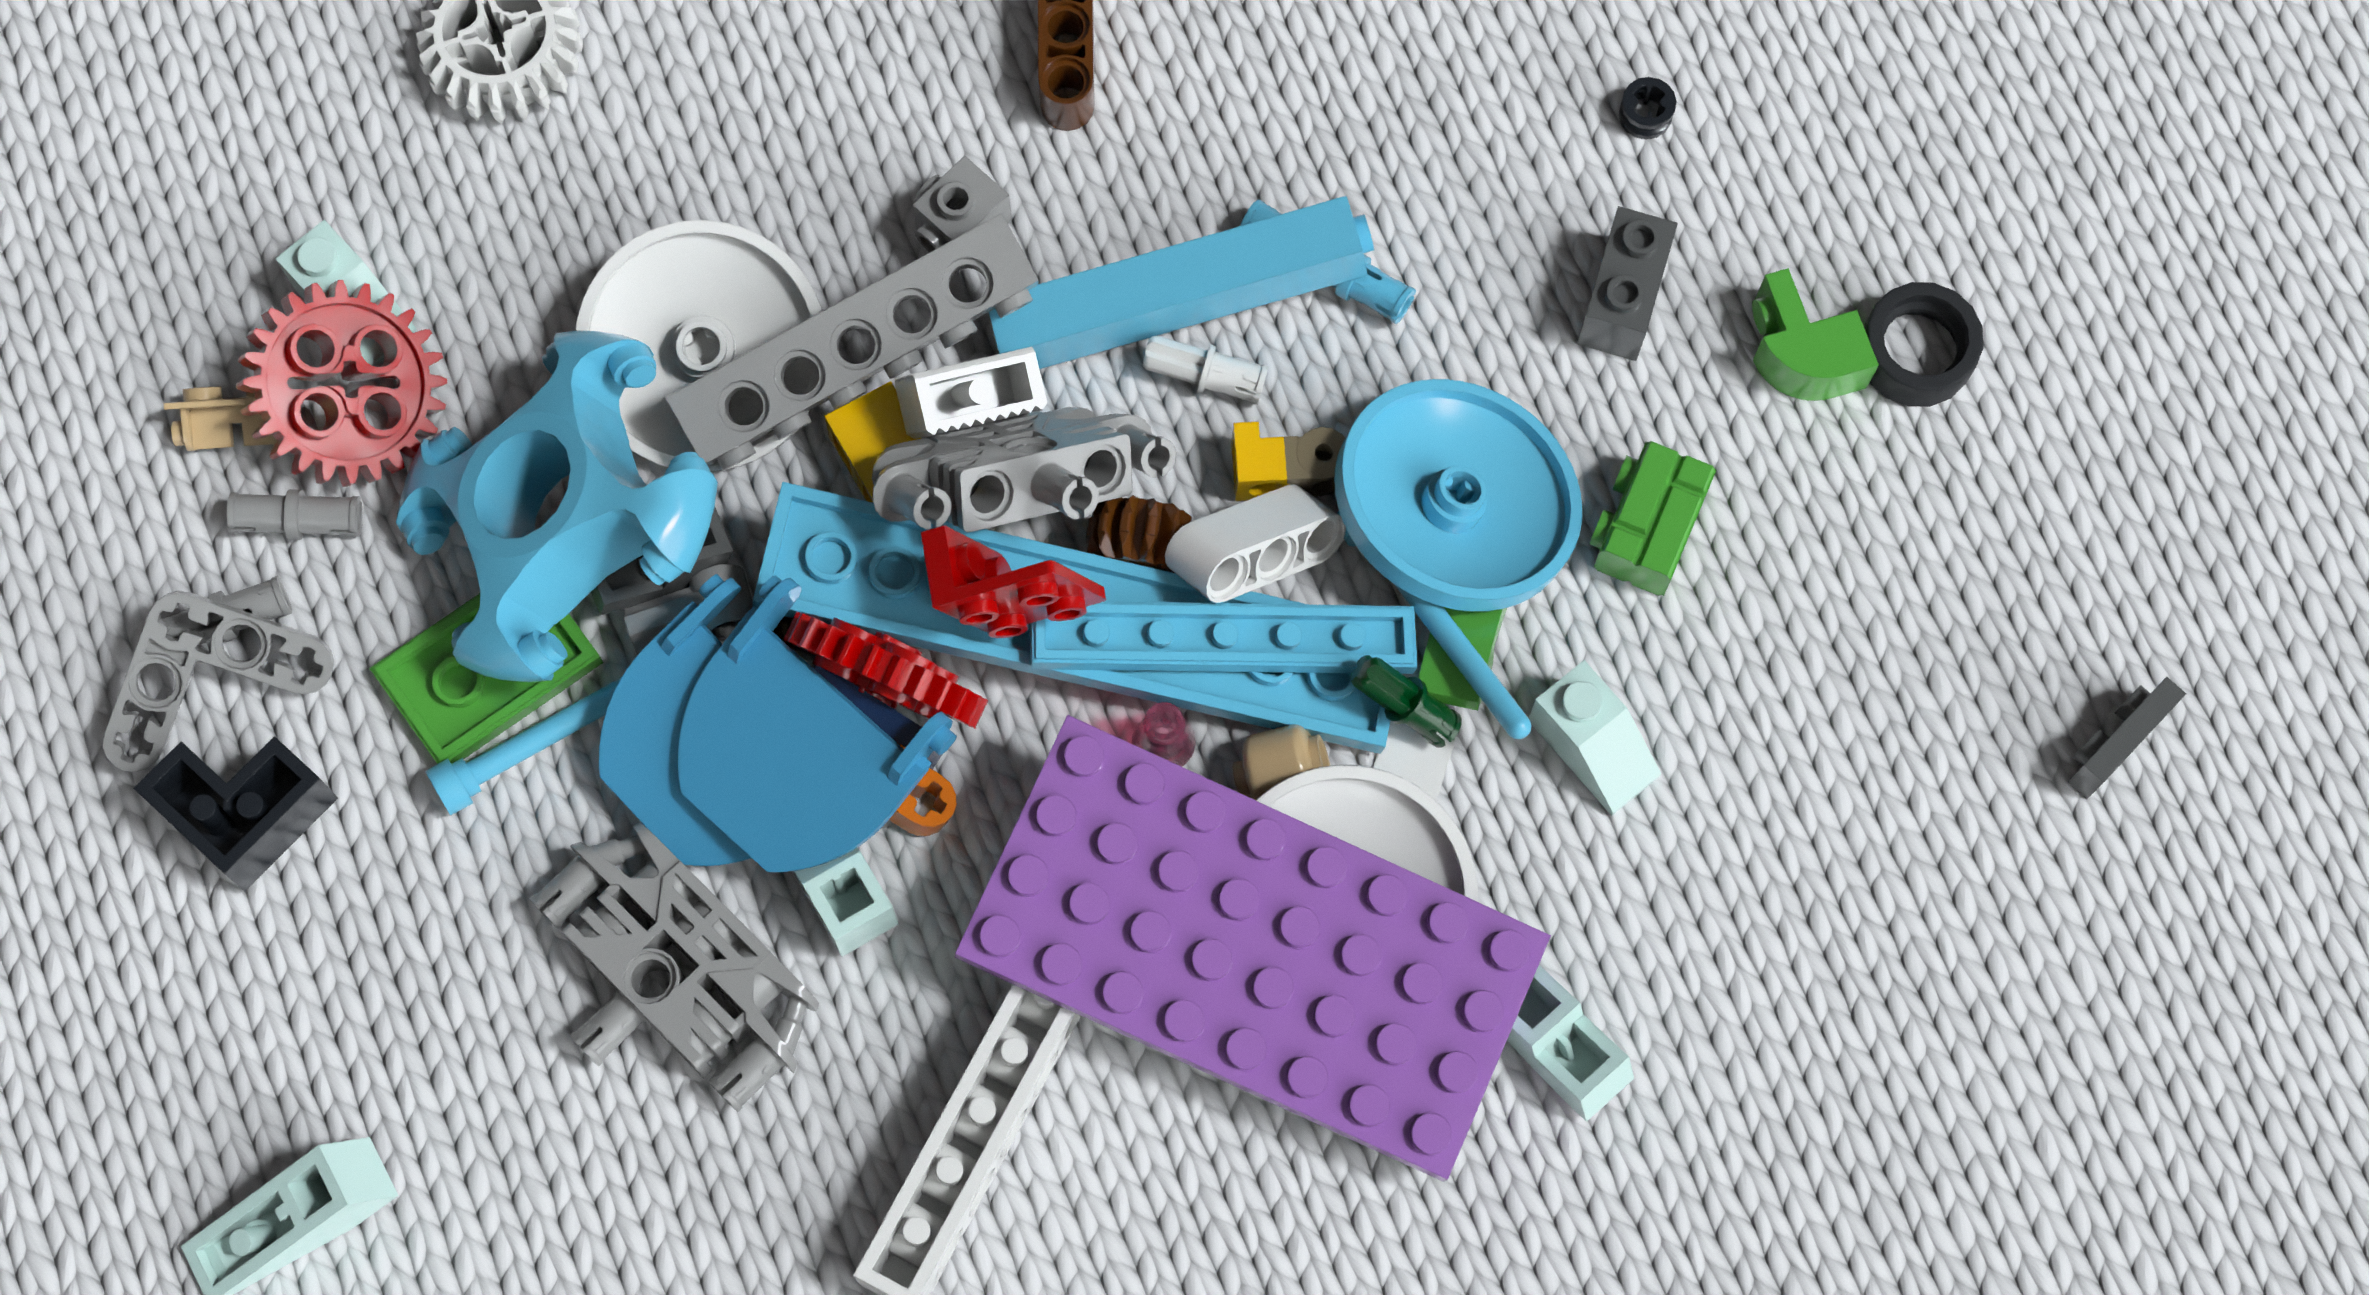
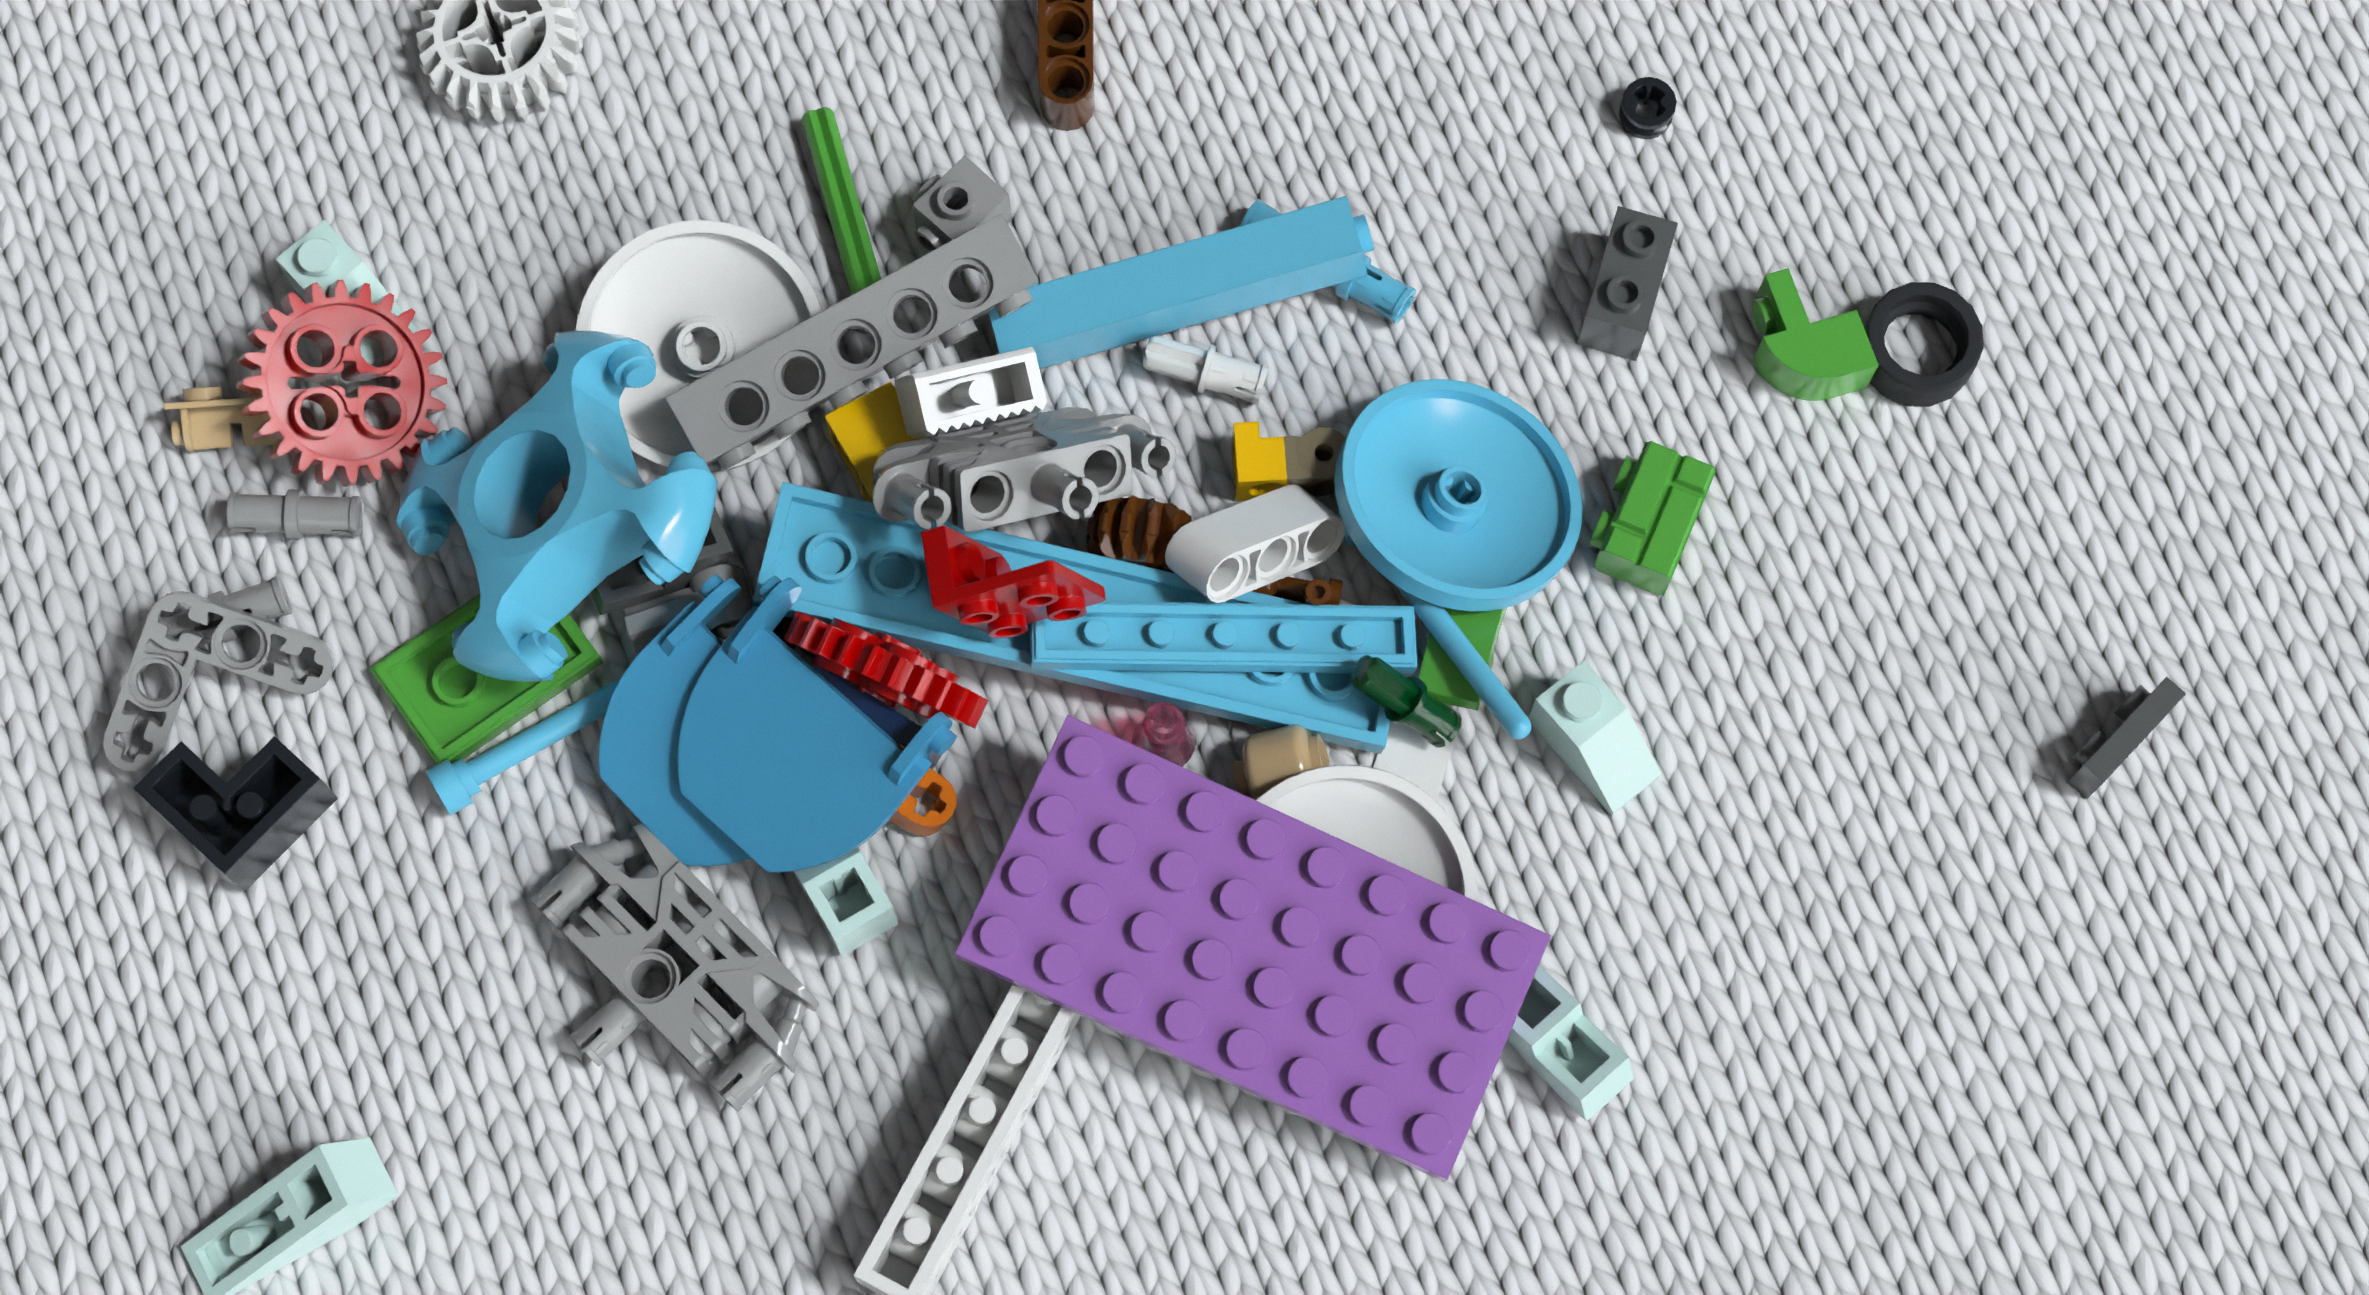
none -> bright green axle [802,107,881,333]
none -> reddish brown piece [1253,577,1343,605]

